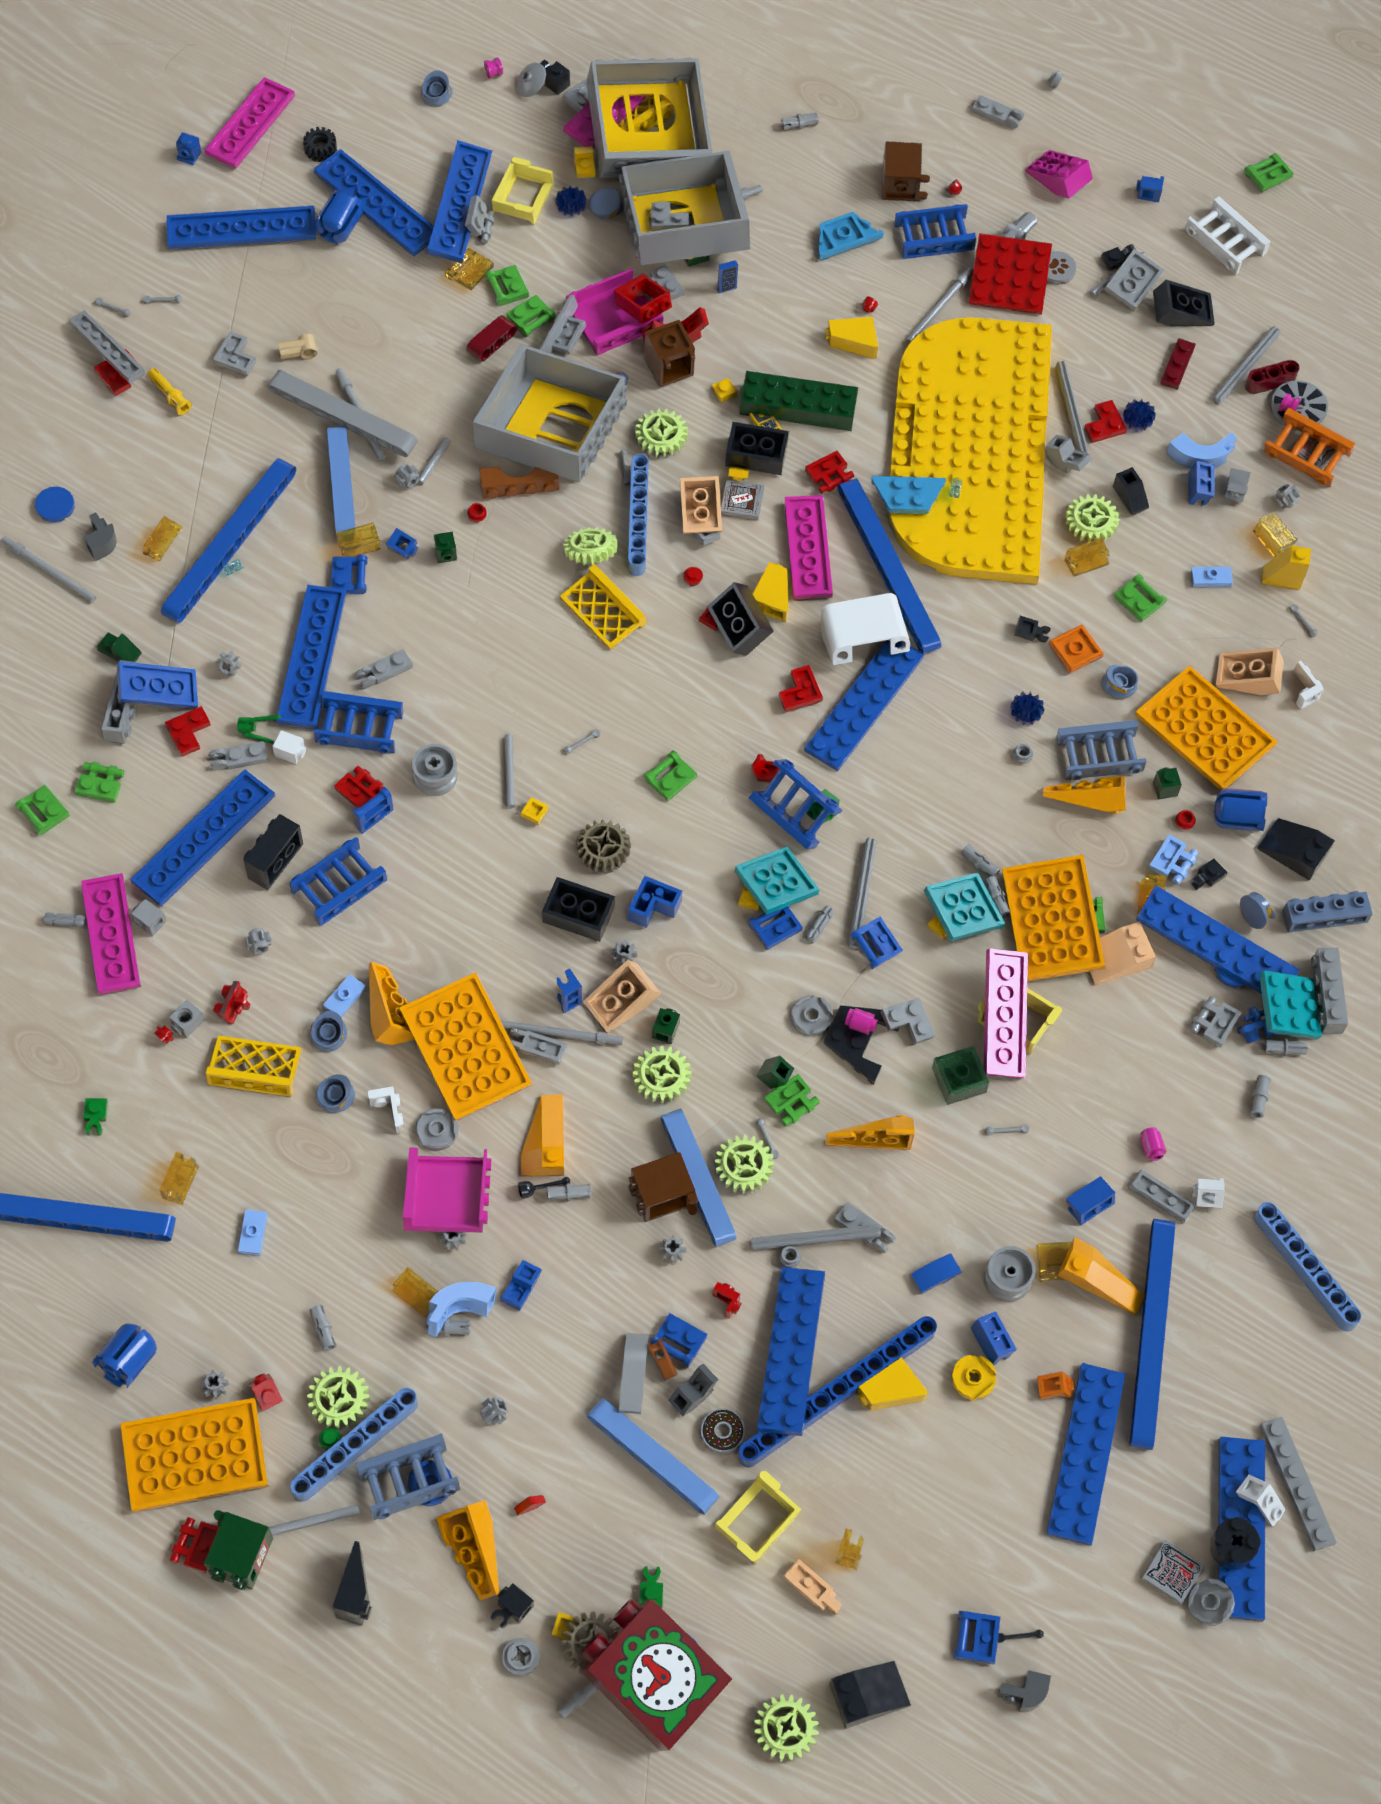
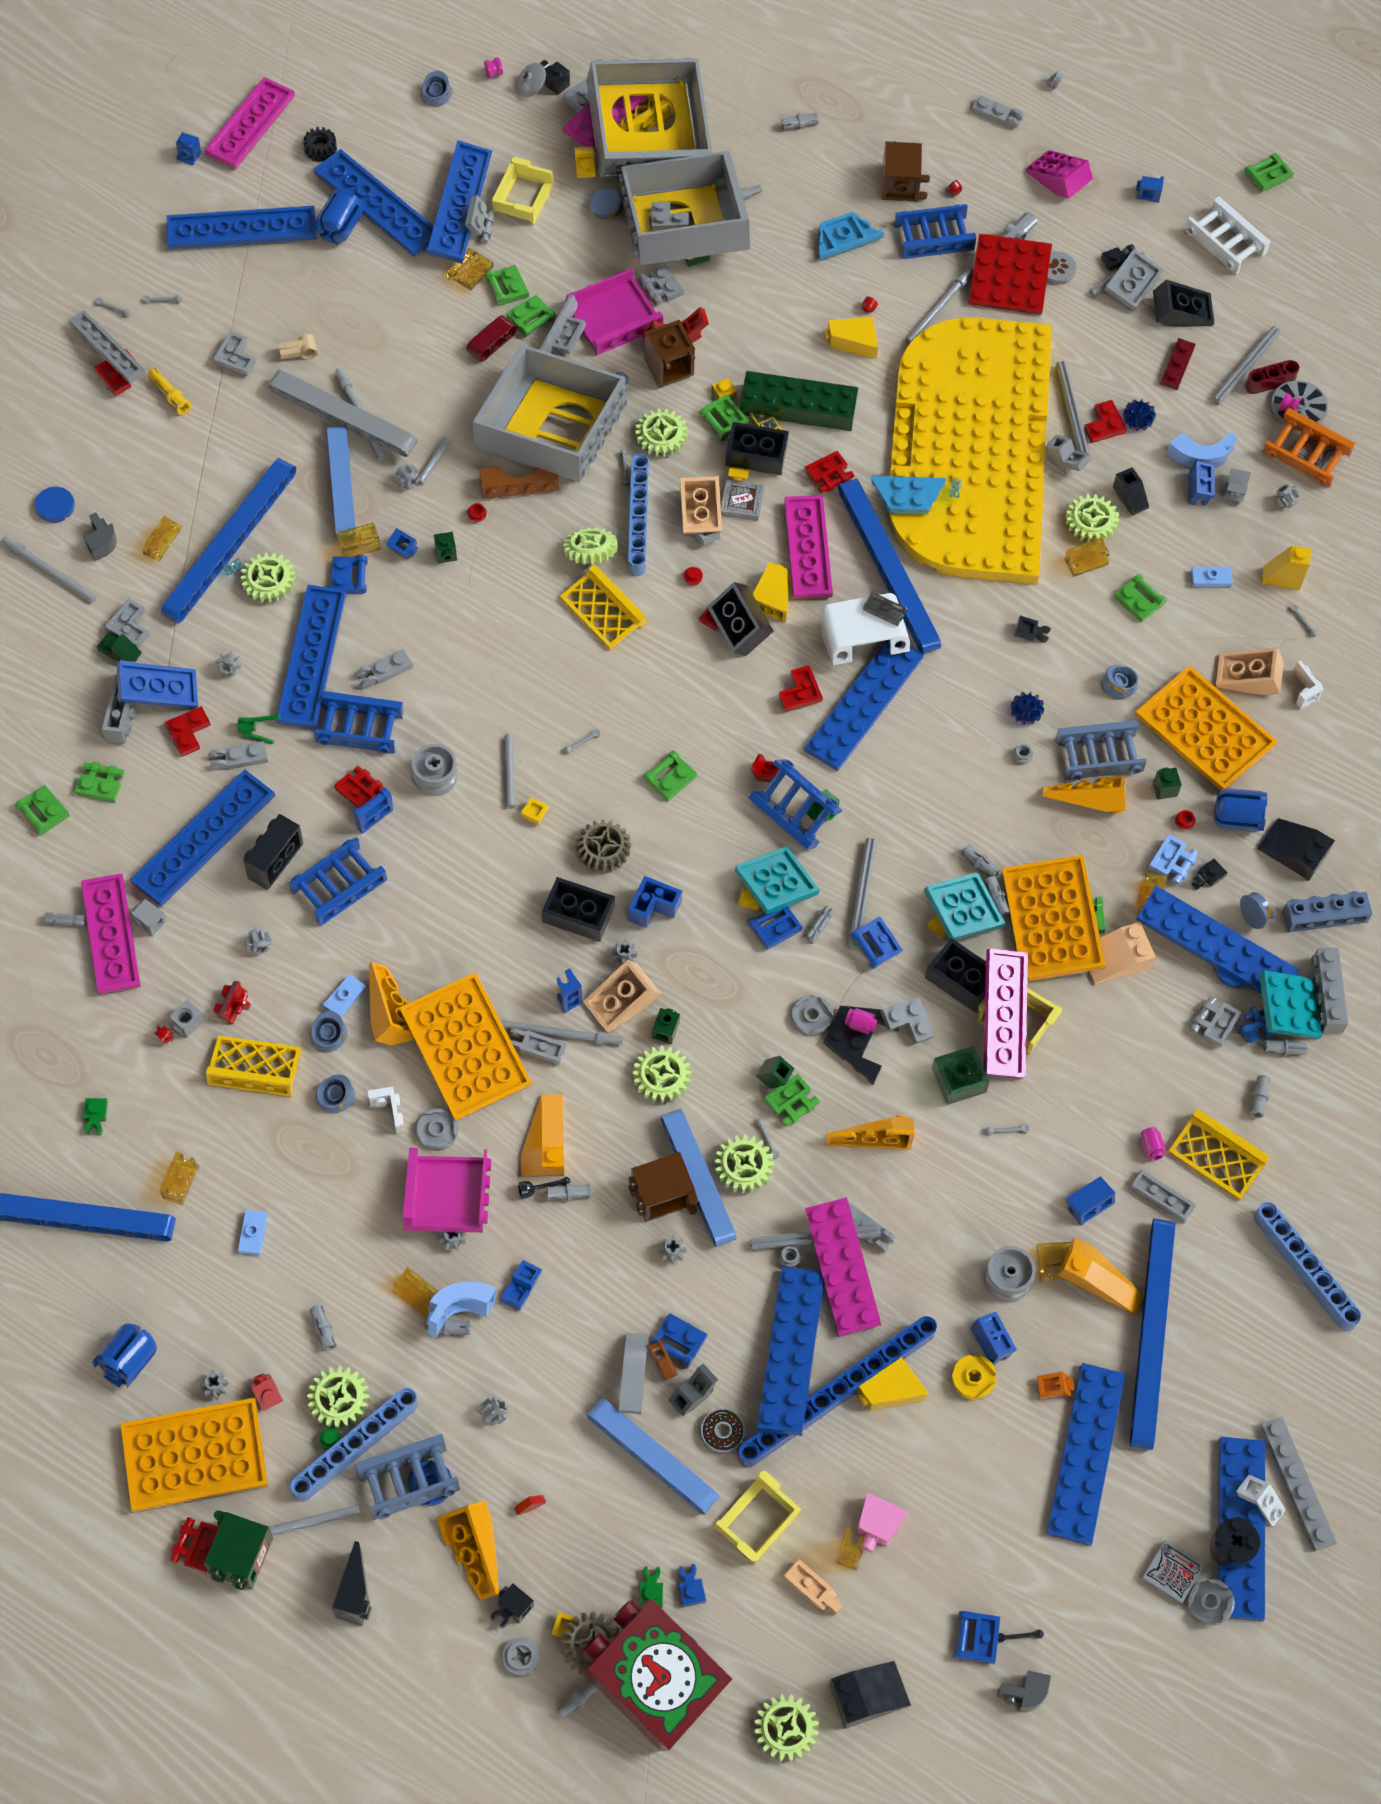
white brick [273,730,306,765] -> none
clear blue gear [555,185,587,217] -> none
red window [614,273,672,324] -> none
red bracket [713,1281,742,1318] -> none
tile [717,260,738,293] -> none
blue slope [911,1253,962,1294] -> none
orange plate [1049,624,1104,674] -> none
white brick [1192,1178,1225,1208] -> none
clear yellow hinge [1253,512,1298,557] -> none
none -> light grey plate [105,598,150,648]
none -> yellowish green gear [240,552,296,603]
none -> blue plate [679,1564,706,1607]
none -> bright green plate [699,394,749,441]
none -> dark pink plate [805,1197,882,1337]
none -> bright pink torso [857,1493,907,1553]
none -> clear smoke plate [863,592,907,626]
none -> black brick [925,938,986,1013]
none -> yellow fence [1168,1108,1270,1200]

